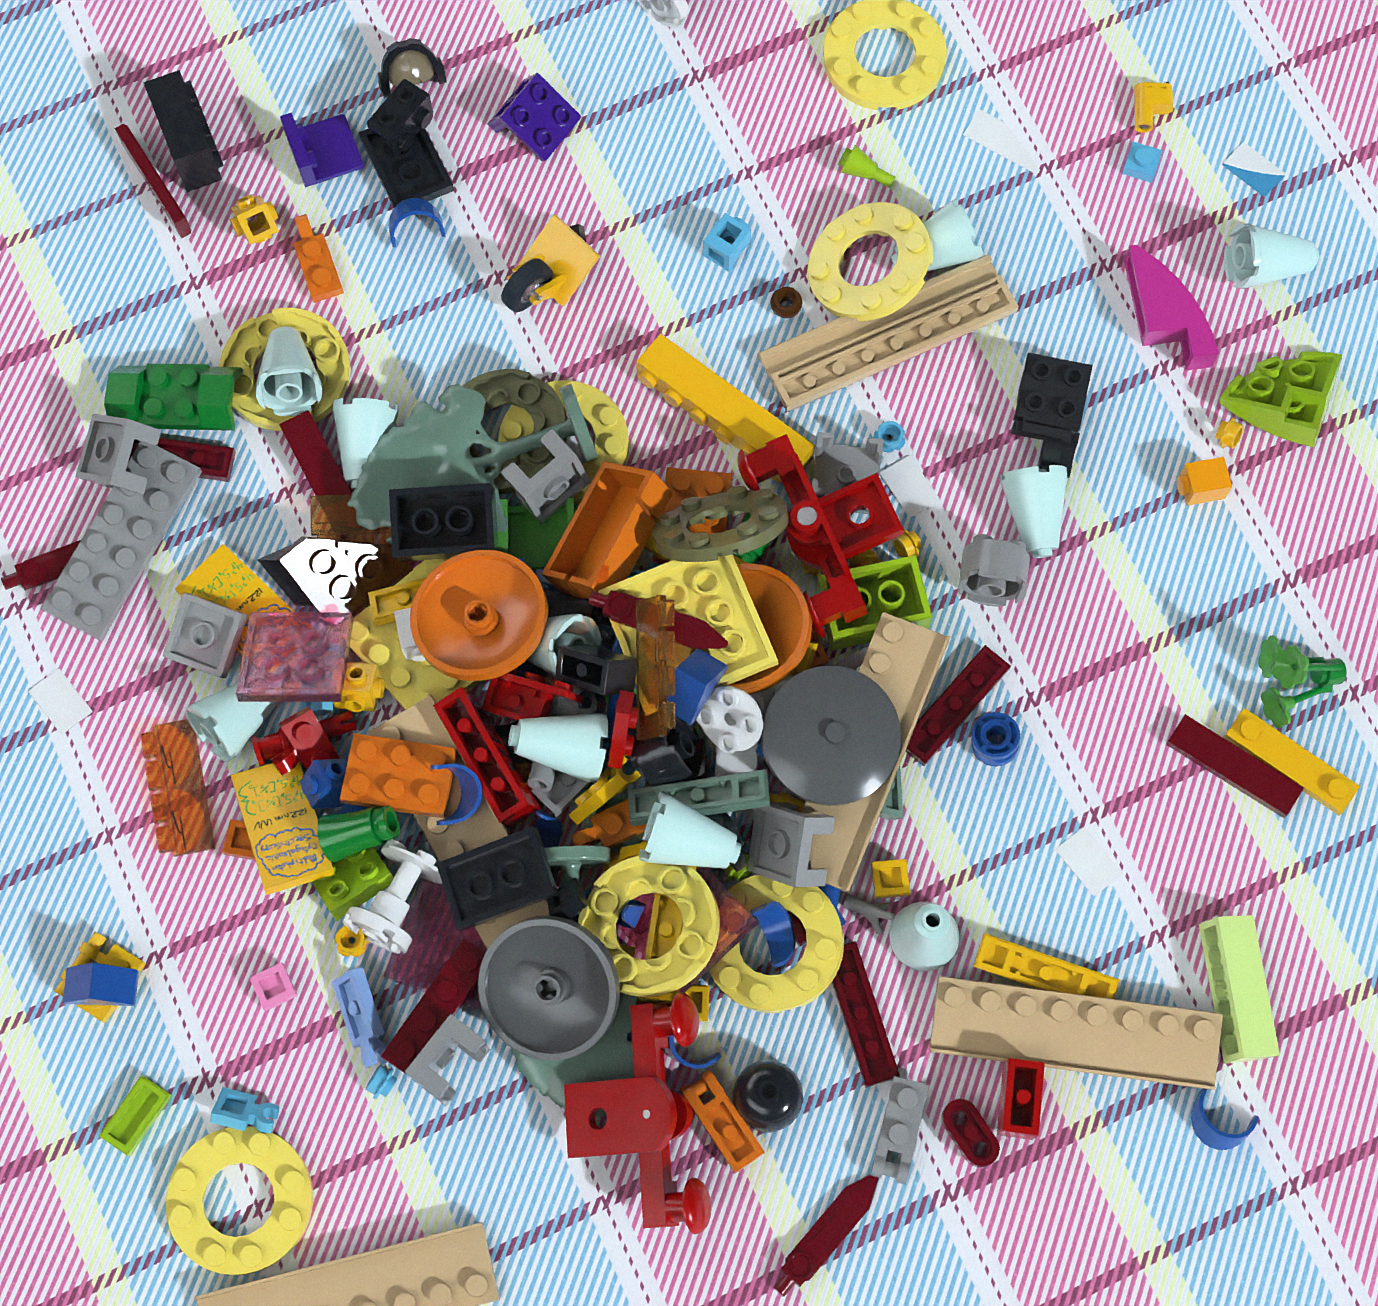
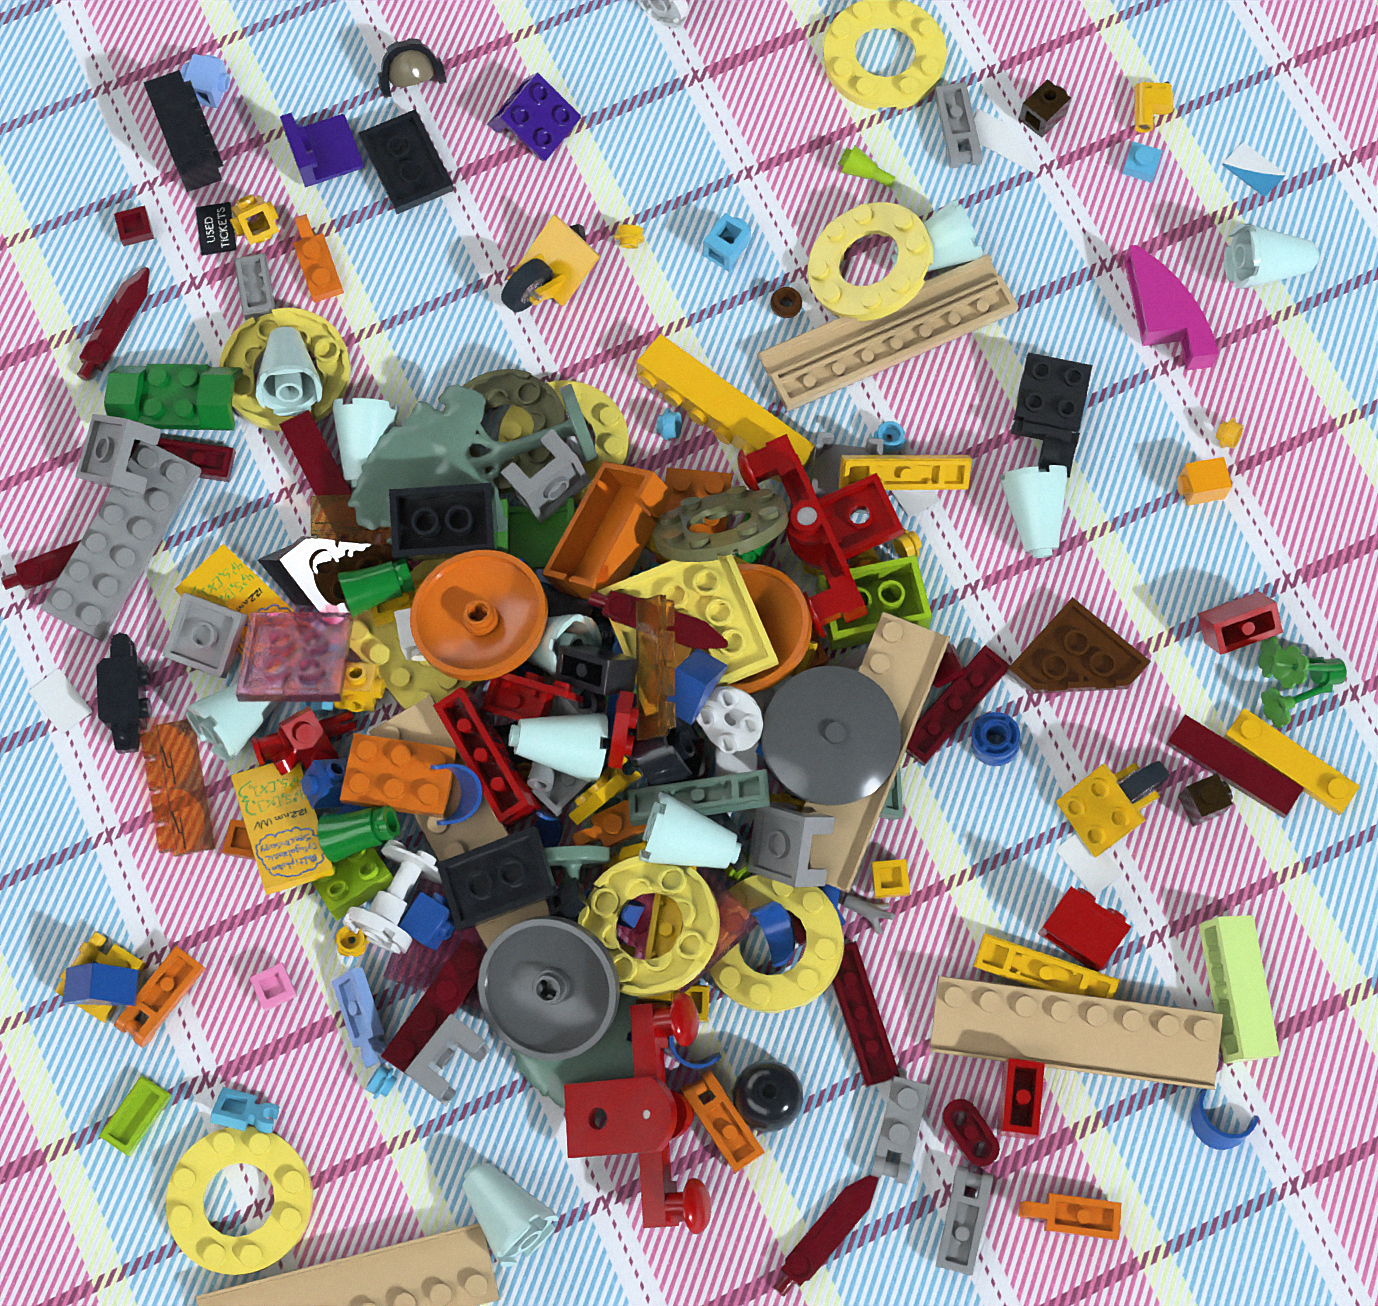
dark red tile [114,124,192,238] -> none
black bracket [367,79,433,159] -> none
blue helmet [389,198,446,247] -> none
light aqua cone [889,902,959,972] -> none
light grey brick [958,534,1030,607] -> none
lime brick [1220,351,1342,448] -> none
none -> dark red piece [77,267,150,381]
none -> black hinge [96,632,152,754]
none -> dark red plate [114,205,155,247]
none -> orange plate [114,946,206,1048]
none -> light blue brick [180,54,230,109]
none -> black sticker [195,202,237,256]
none -> light grey plate [234,253,276,320]
none -> green plant [338,559,416,618]
none -> blue brick [398,891,456,951]
none -> light aqua cone [462,1163,559,1267]
none -> yellow plate [614,224,645,249]
none -> medium azure plate [656,408,682,441]
none -> yellow plate [838,455,972,490]
none -> dark red plate [932,642,966,689]
none -> light grey plate [934,82,982,169]
none -> light grey plate [935,1165,993,1276]
none -> reddish brown plate [1007,597,1151,694]
none -> orange plate [1018,1193,1122,1241]
none -> dark brown brick [1019,79,1071,138]
none -> red slope [1038,886,1132,972]
none -> yellow plate [1055,761,1170,858]
none -> dark brown brick [1178,773,1233,827]
none -> brick [1197,591,1283,655]

